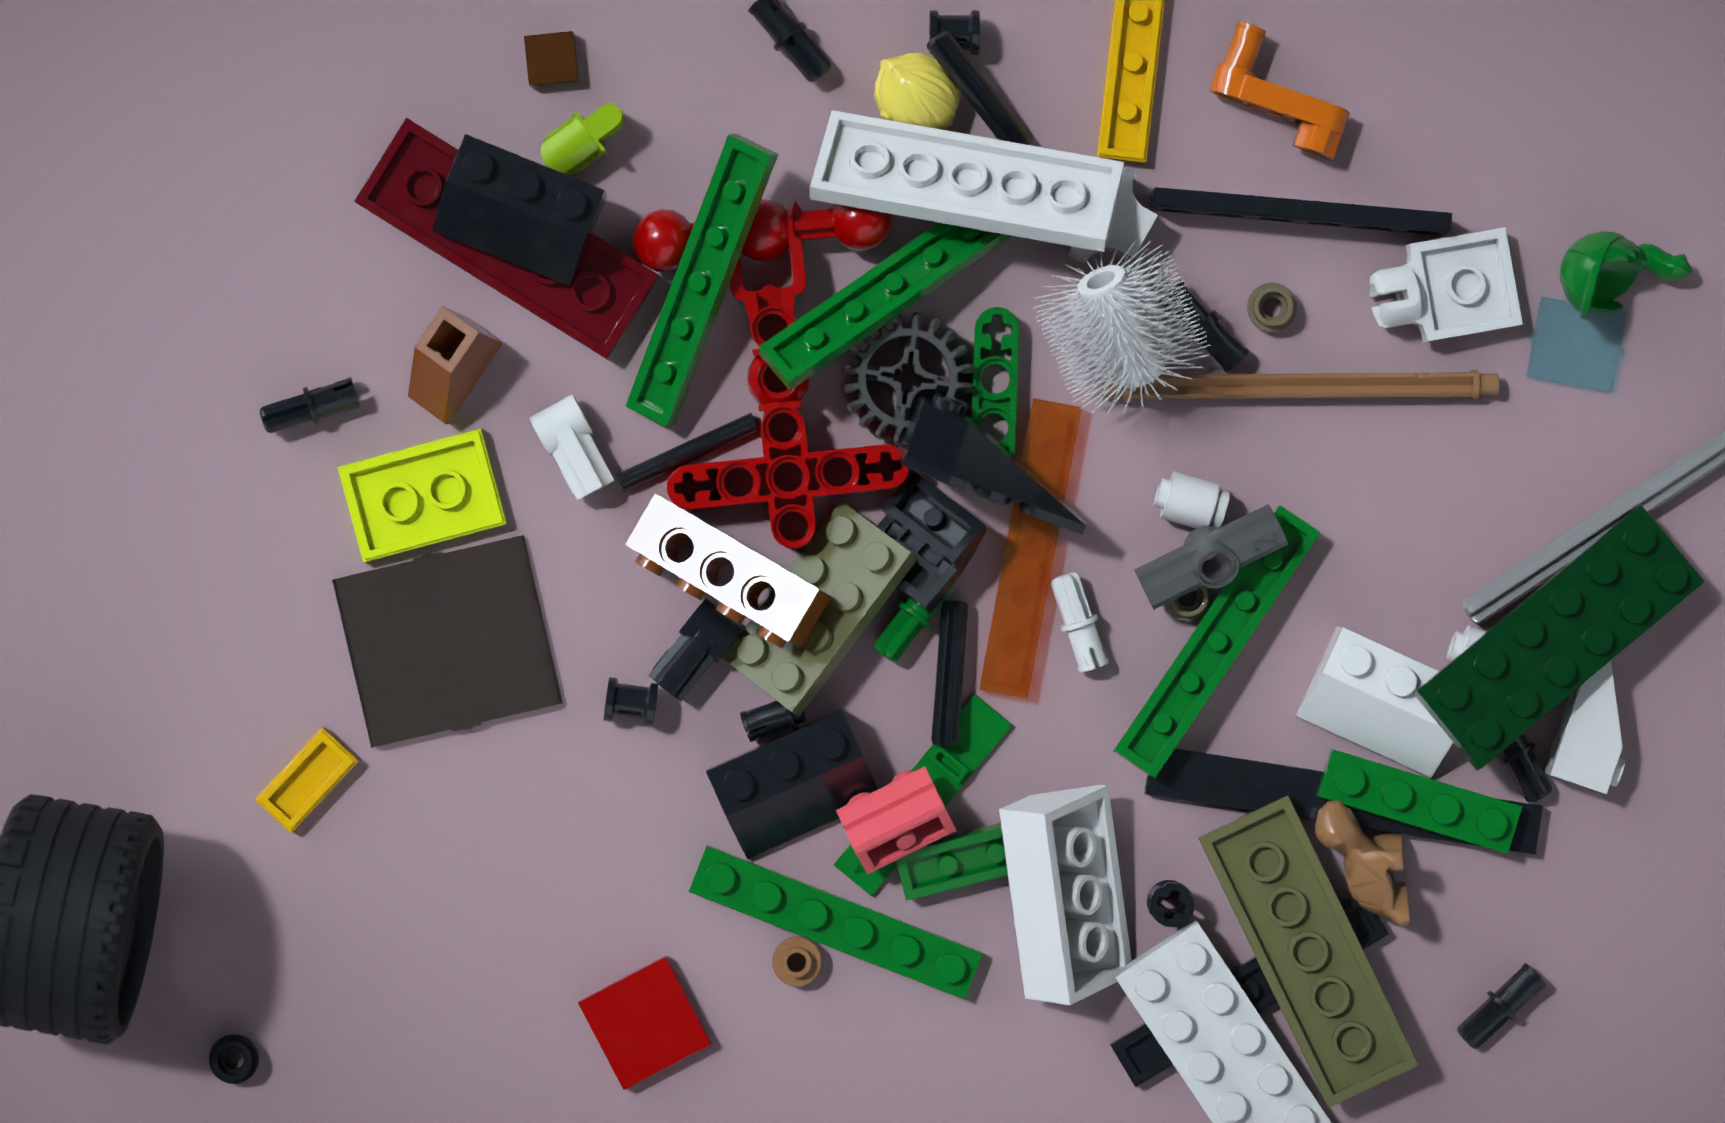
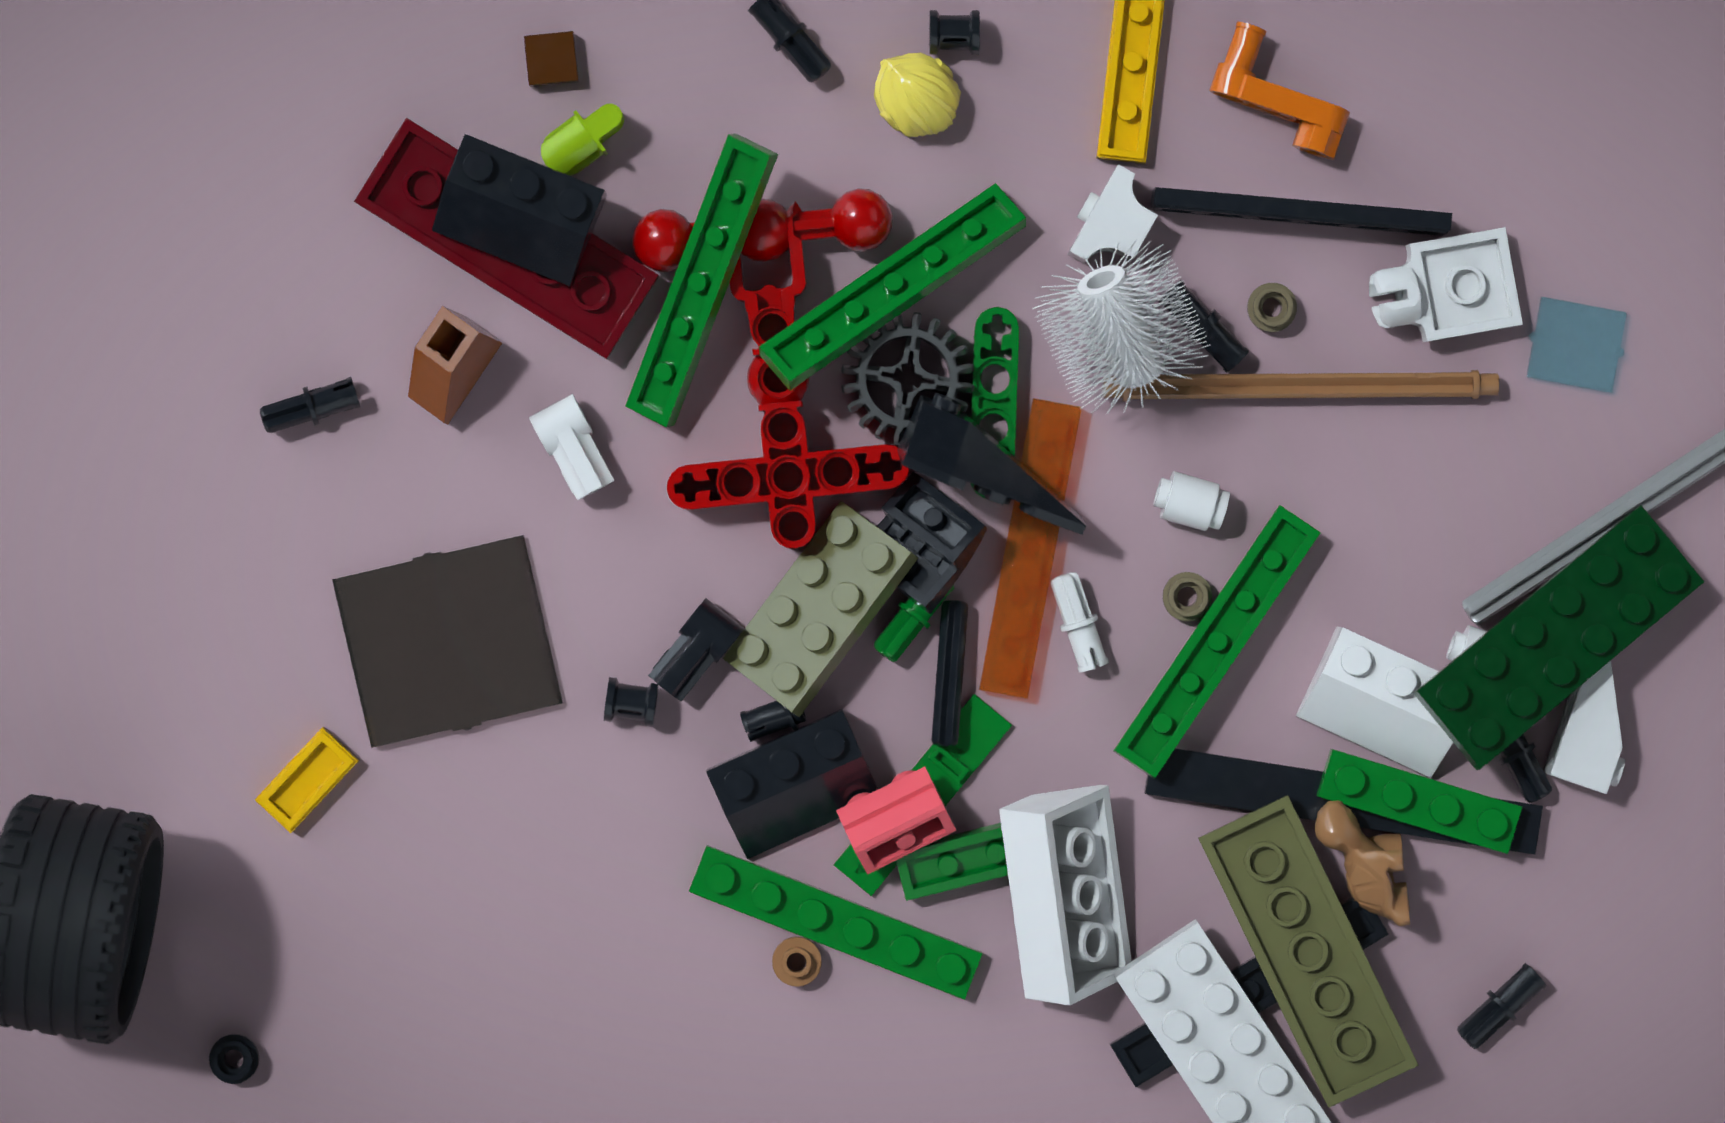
neon yellow tile [337,429,508,563] -> none
red tile [578,956,712,1090] -> none
black bar [617,412,759,492] -> none
brick [625,493,832,649] -> none
white plate [810,110,1124,252] -> none
black axle [927,30,1032,145] -> none
dark grey piece [1134,504,1288,610] -> none
black bush [1146,880,1194,927] -> none
green piece [1560,231,1693,320] -> none

